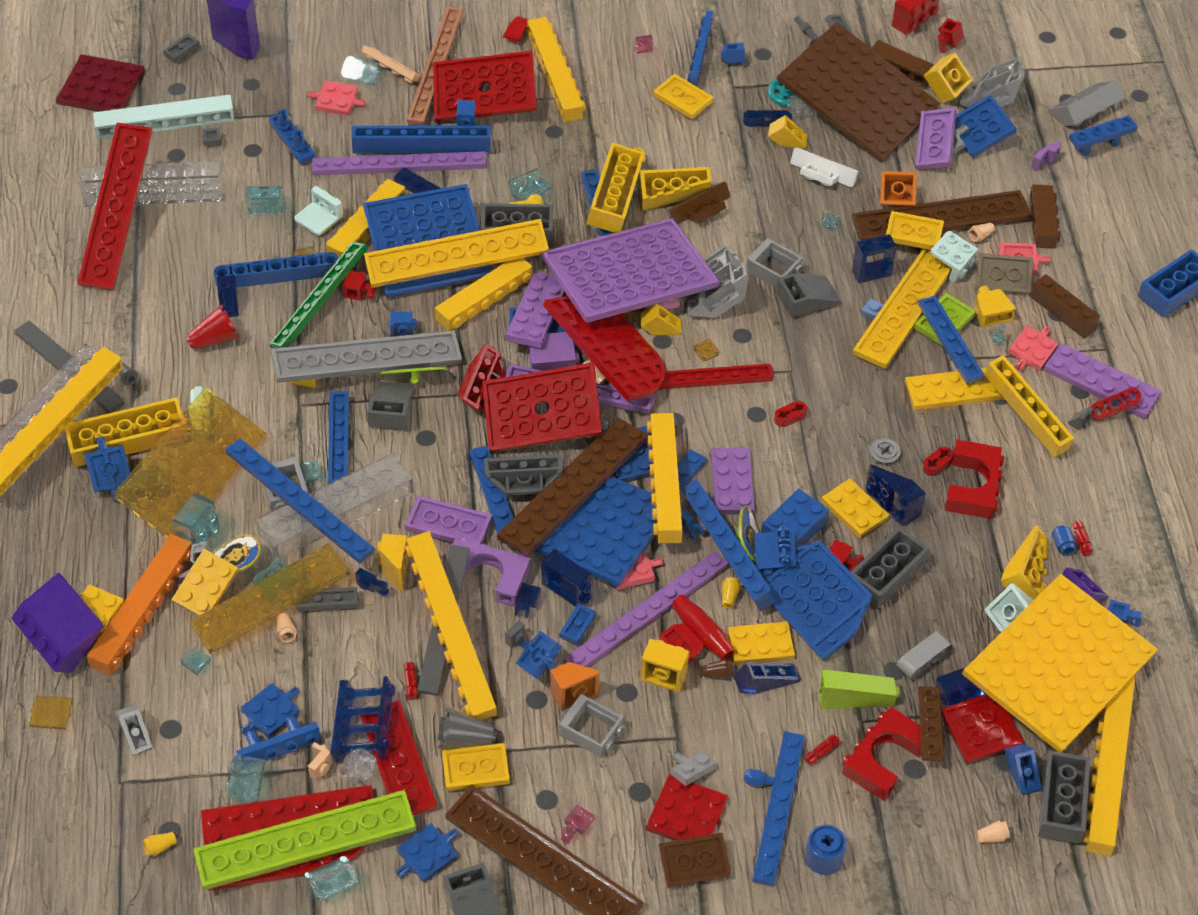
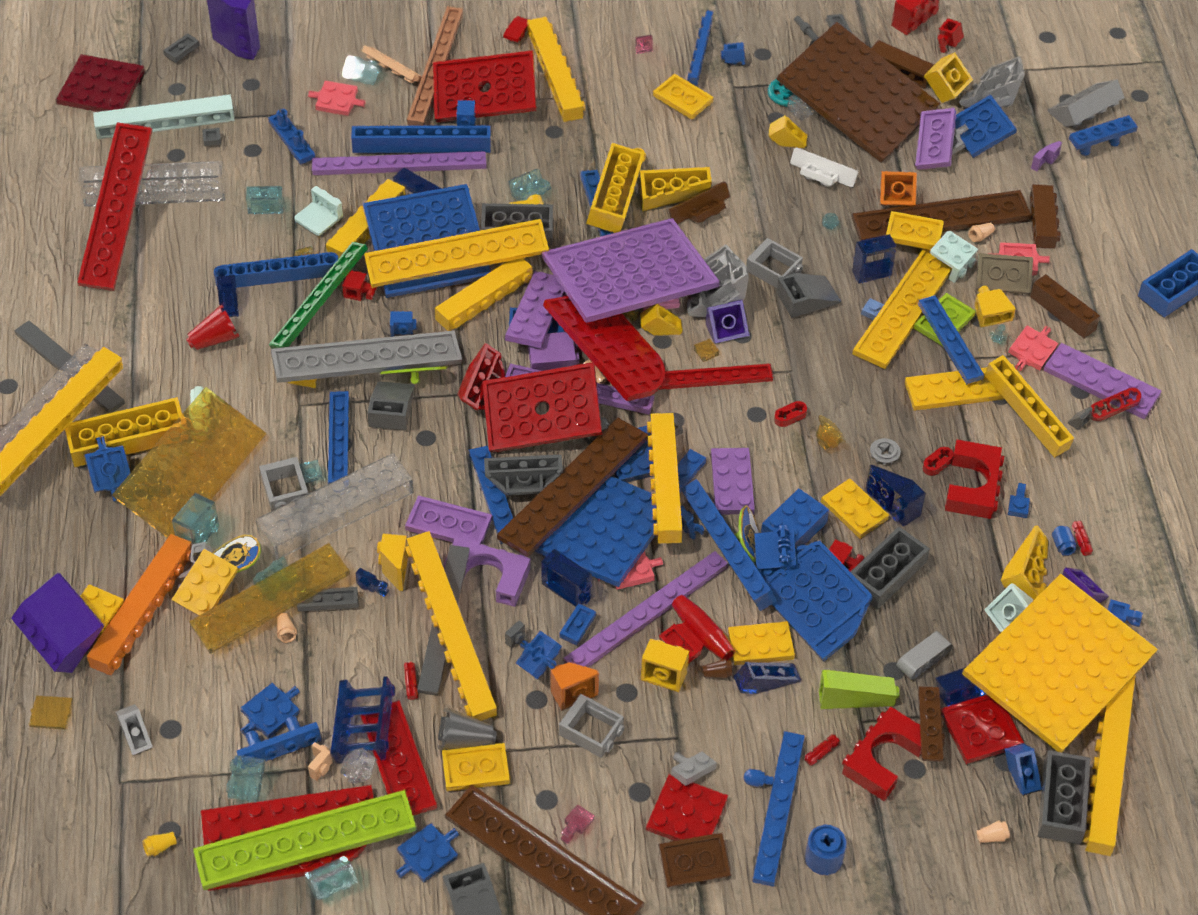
dark grey cone [119,362,139,386] -> none
clear light blue plate [181,647,211,675] -> none
blue plate [225,438,374,564] -> none
clear blue plate [515,583,541,618] -> none
yellow cone [721,577,741,609] -> none
clear blue beam [743,110,792,127] -> none
none -> dark purple slope [706,300,750,344]
none -> clear yellow piece [816,415,846,450]
none -> blue plate [1007,483,1030,518]

